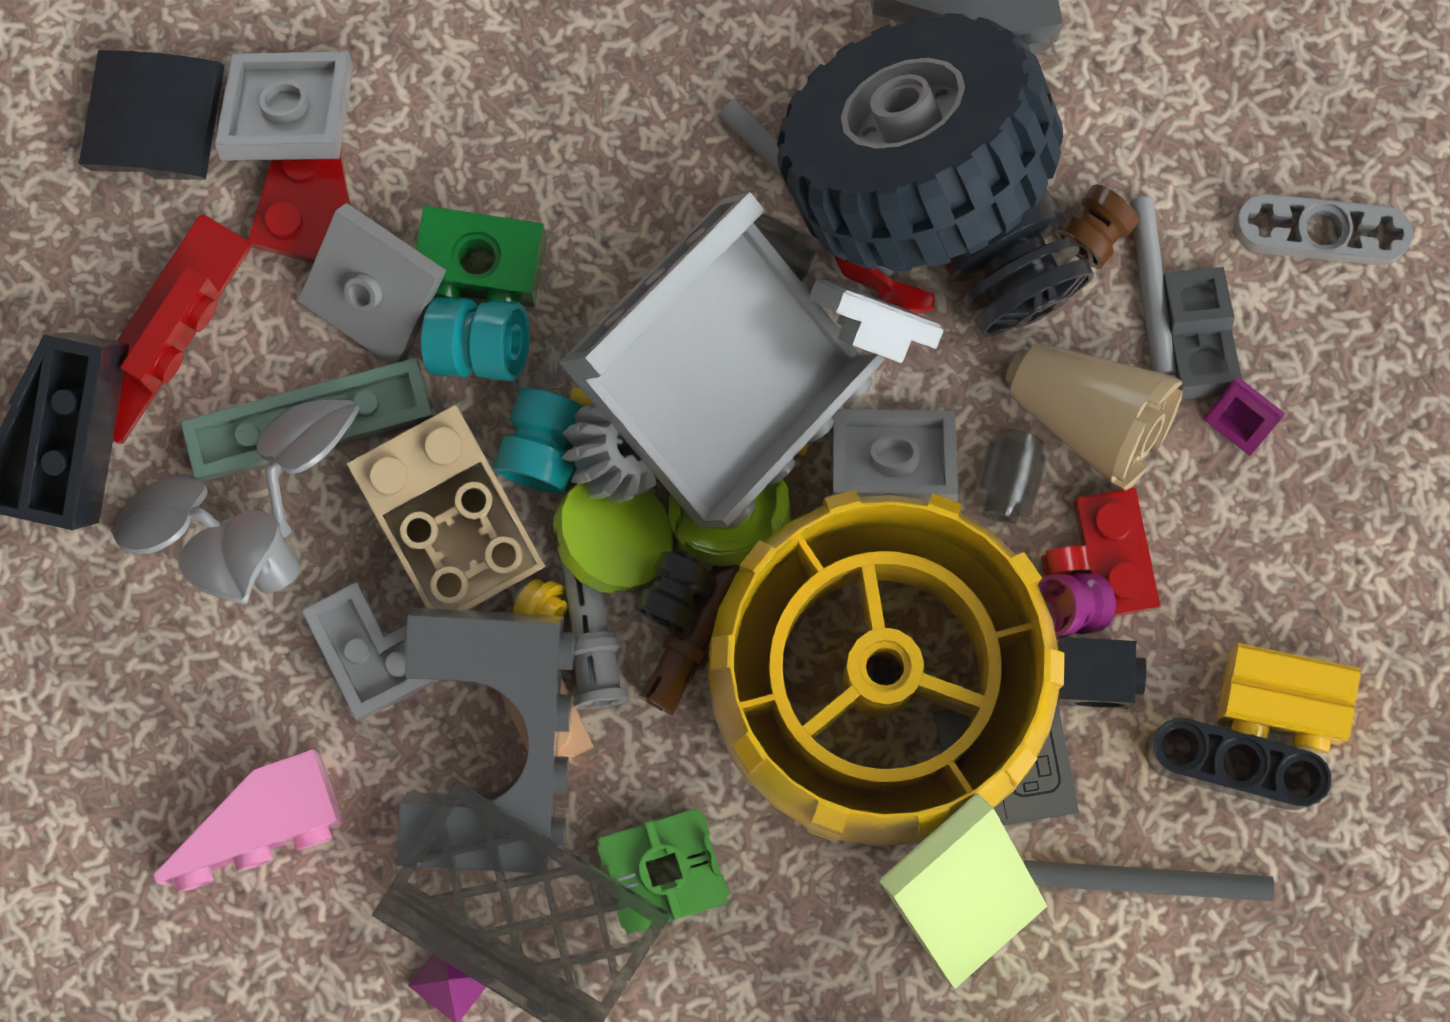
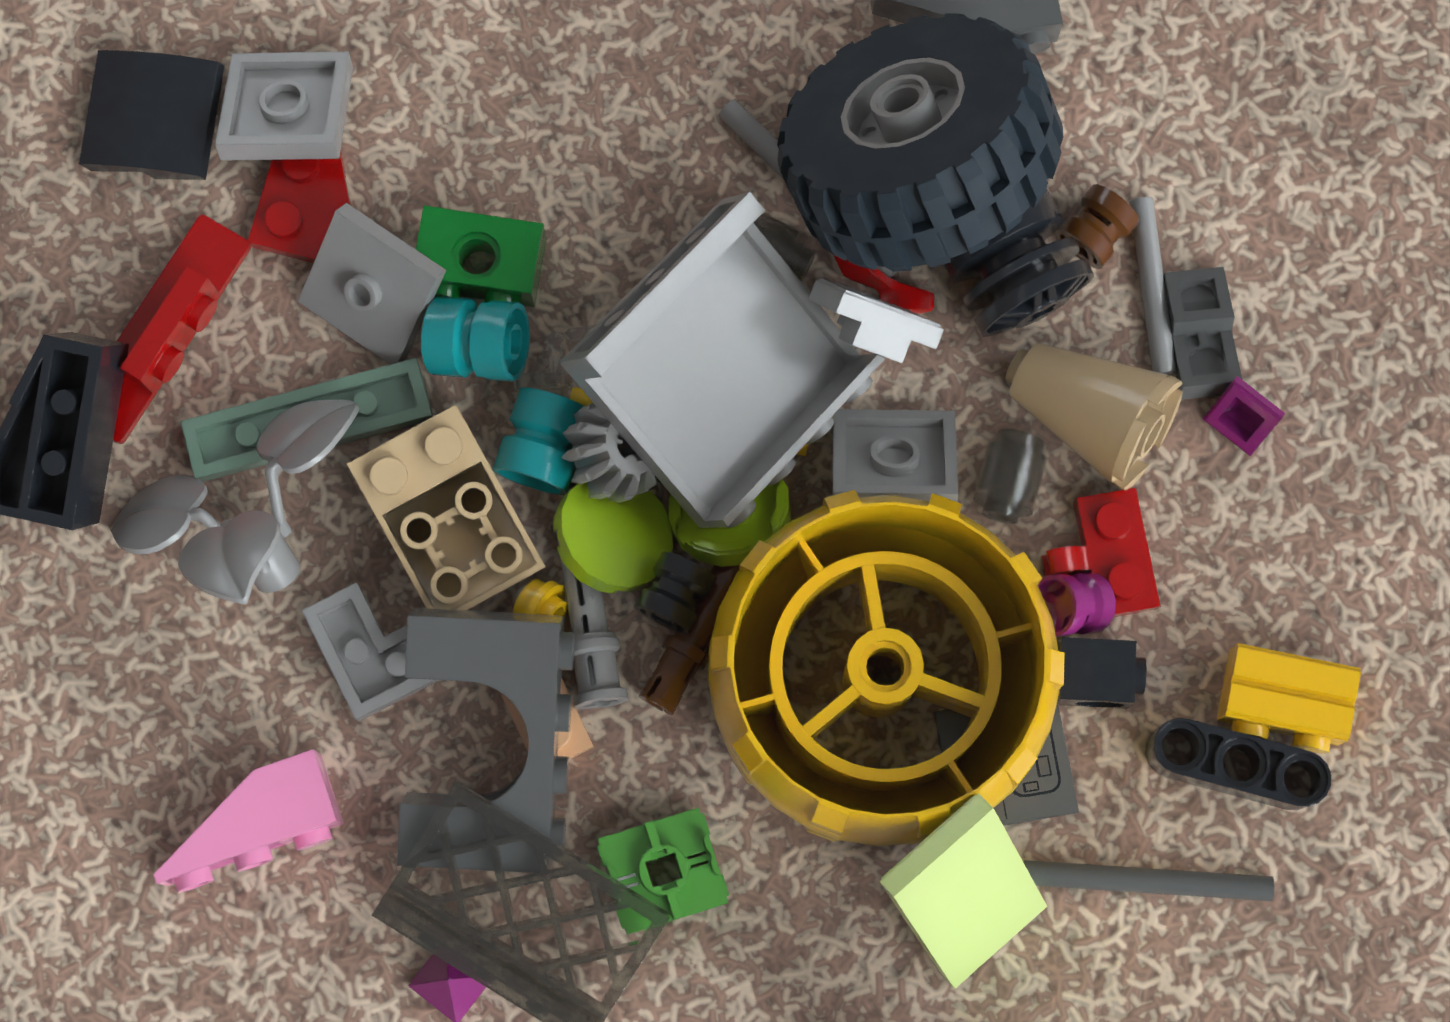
light grey beam [1234,194,1413,266] -> none

